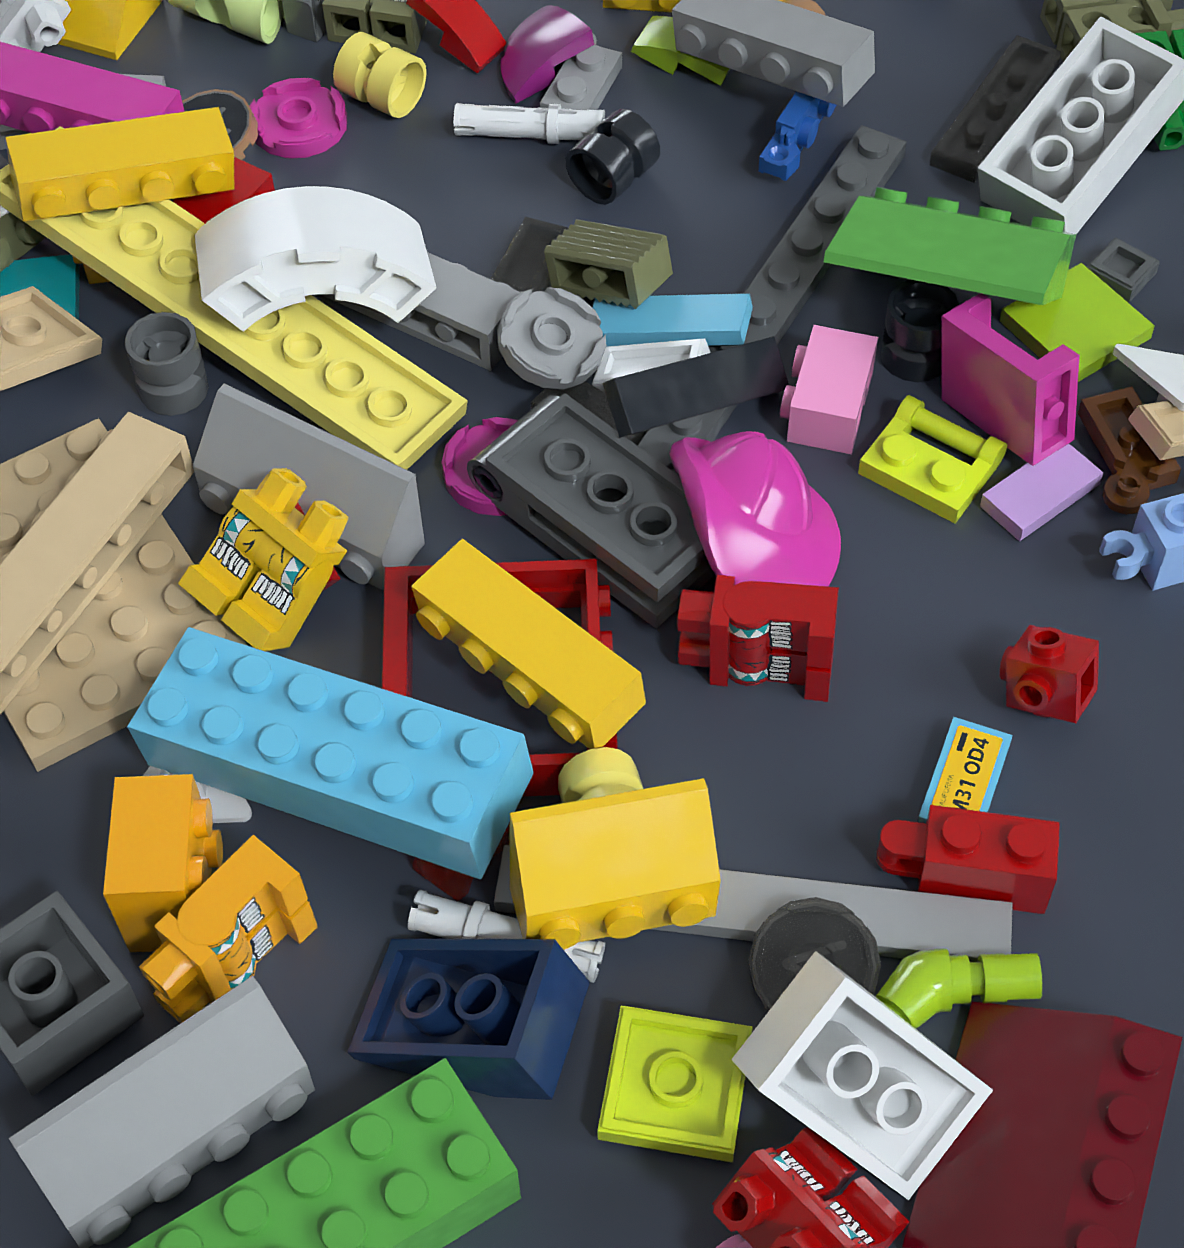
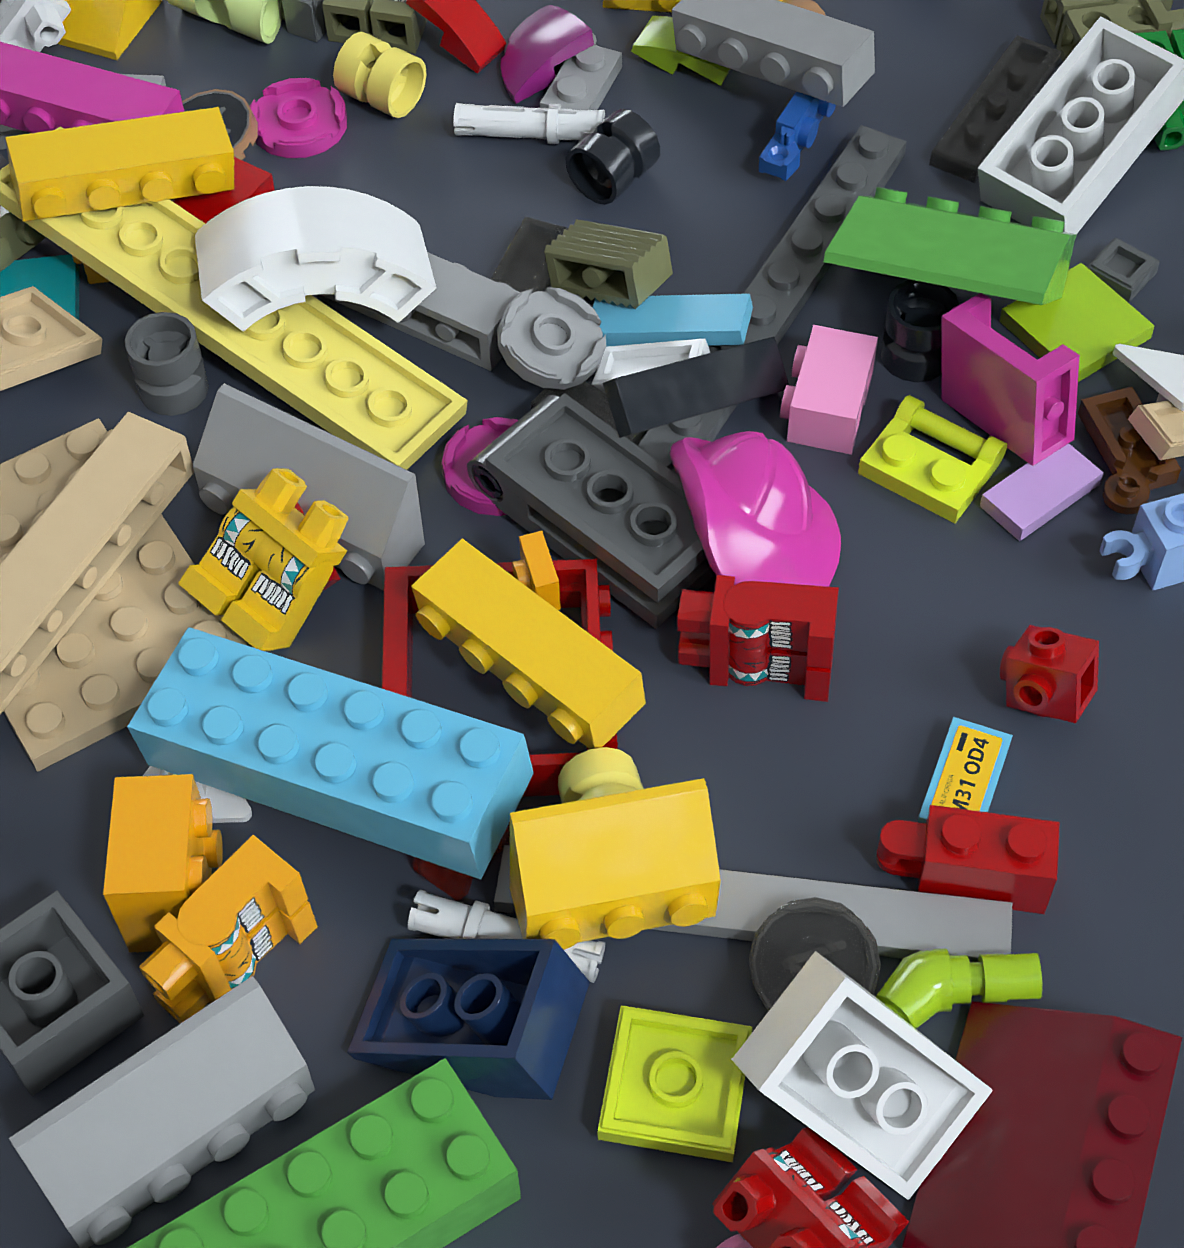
none -> light orange plate [512,531,560,610]

